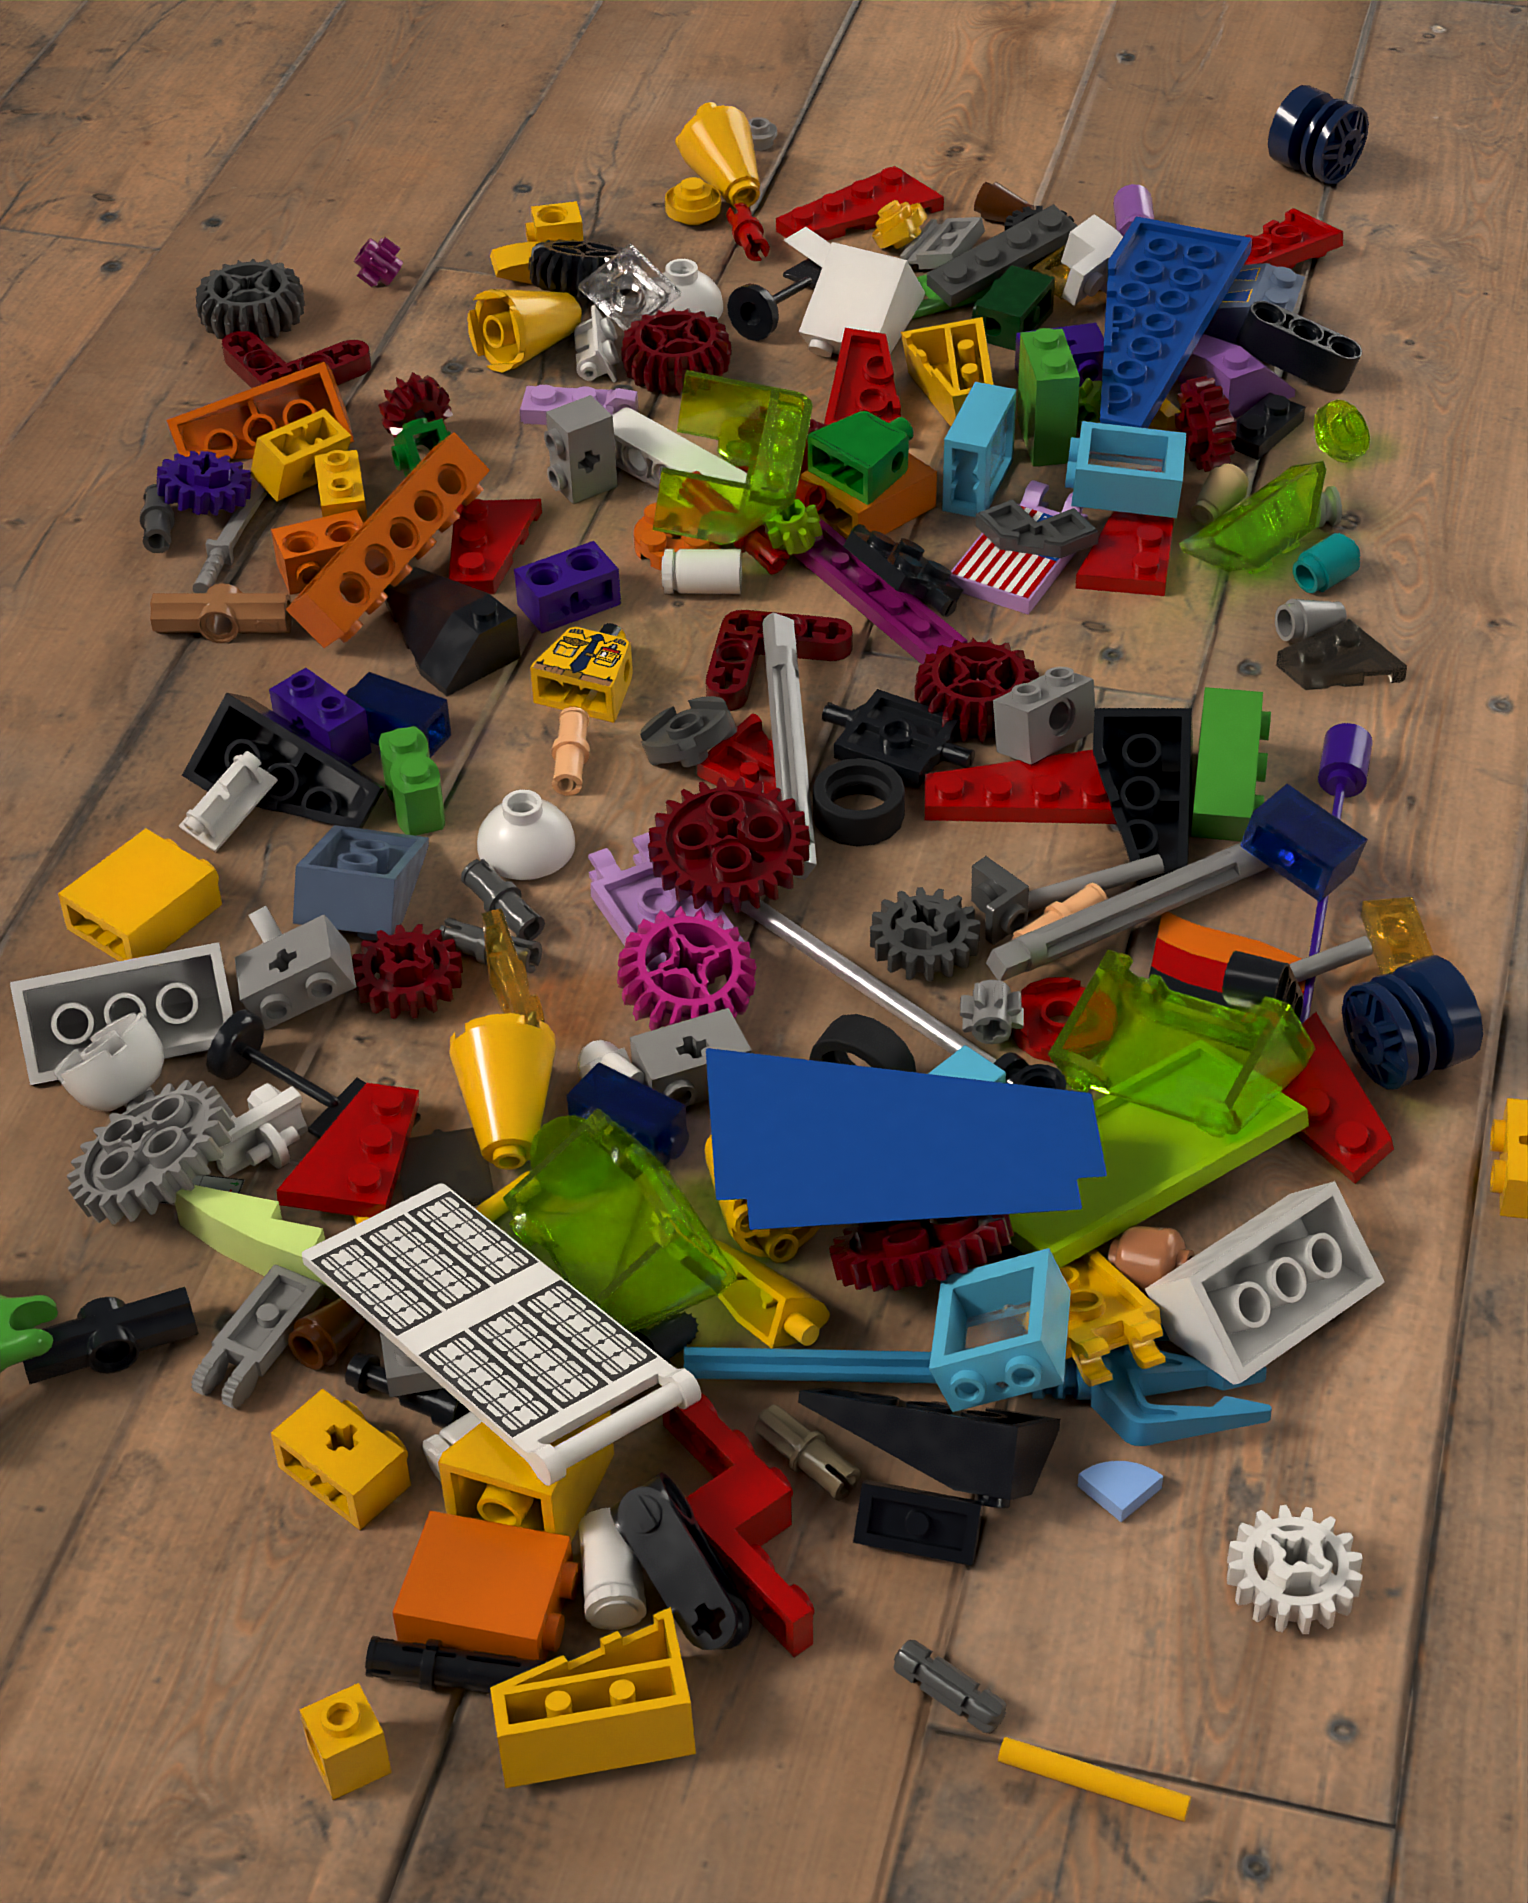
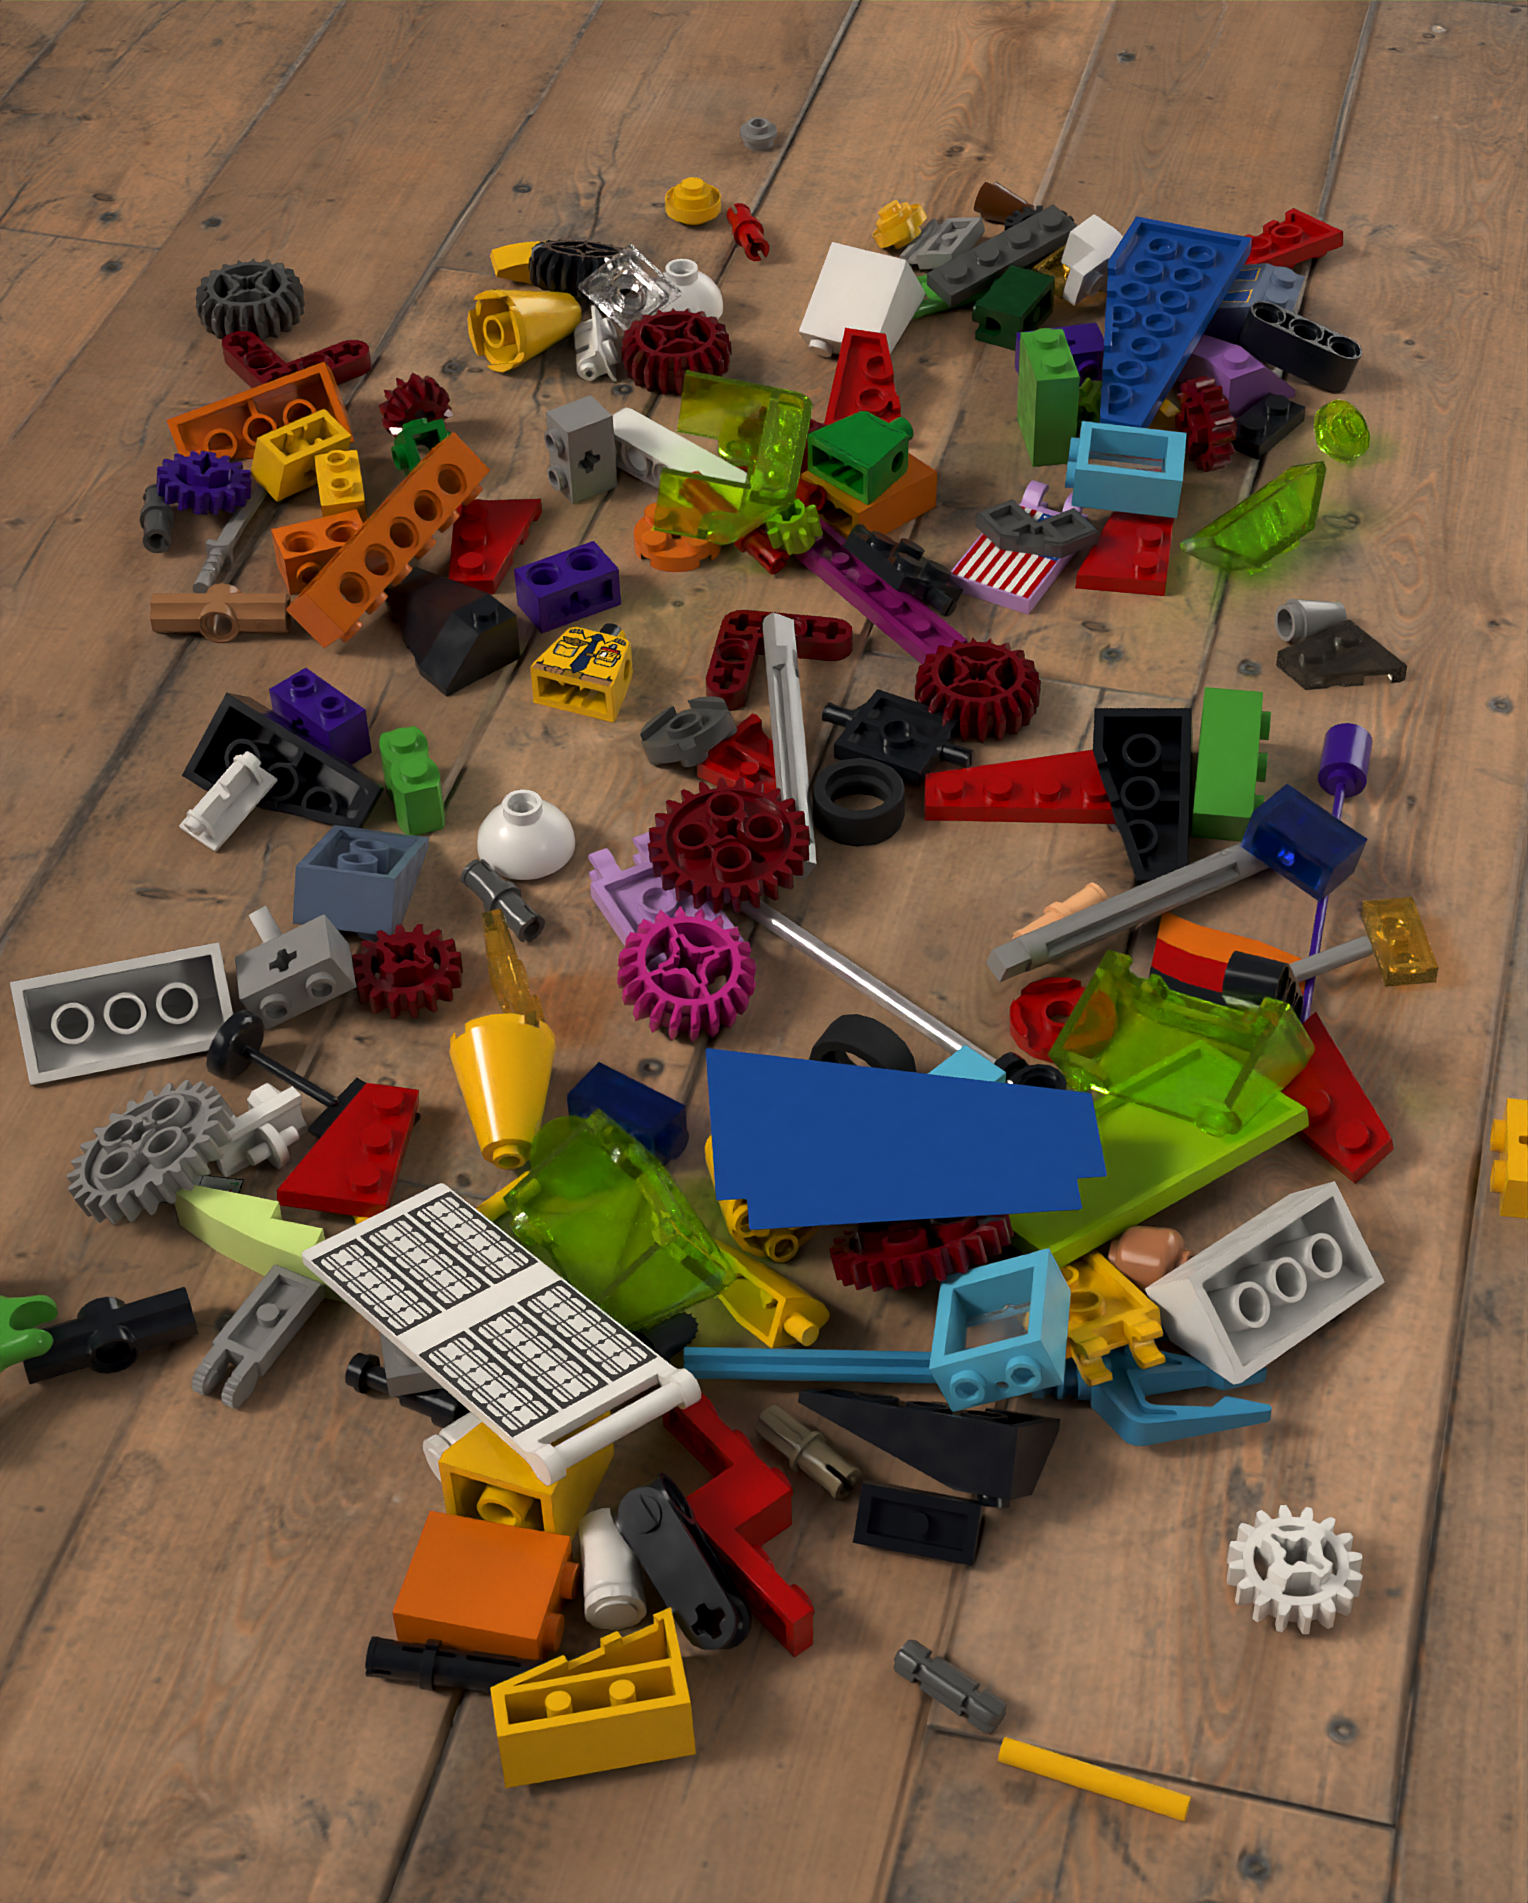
white cylinder [54,1012,164,1112] -> none
yellow brick [58,828,222,961] -> none
yellow brick [271,1388,411,1530] -> none
reddish brown cone [288,1298,367,1370] -> none
yellow brick [299,1683,392,1800] -> none
clear blue brick [345,672,452,758] -> none
magenta gear [354,237,403,287] -> none
clear smoke piece [399,1127,495,1206] -> none
dark grey pin [440,918,542,973] -> none
lavender hinge [520,385,638,425] -> none
yellow brick [525,201,584,242] -> none
light nougat pin [552,707,590,796] -> none
white plate [577,1040,645,1093] -> none
light grey brick [630,1008,752,1116] -> none
white piece [661,549,742,594] -> none
yellow cone [675,102,760,208] -> none
black piece [727,258,822,341] -> none
red wing [776,166,944,241] -> none
white sticker [783,227,831,268] -> none
dark grey gear [870,887,980,981] -> none
yellow wedge [901,317,994,427] -> none
medium azure window [942,382,1016,517] -> none
light grey gear [960,980,1024,1044] -> none
dark grey bracket [971,856,1029,945] -> none
light grey brick [993,667,1095,764] -> none
light grey bar [1028,854,1164,912] -> none
light blue tile [1077,1461,1163,1522] -> none
medium lavender piece [1113,184,1155,236] -> none
tan cone [1191,464,1249,526] -> none
dark blue wheel [1268,85,1369,184] -> none
teal brick [1292,533,1360,593] -> none
light grey bush [1308,486,1342,528] -> none
dark blue wheel [1341,955,1483,1090] -> none

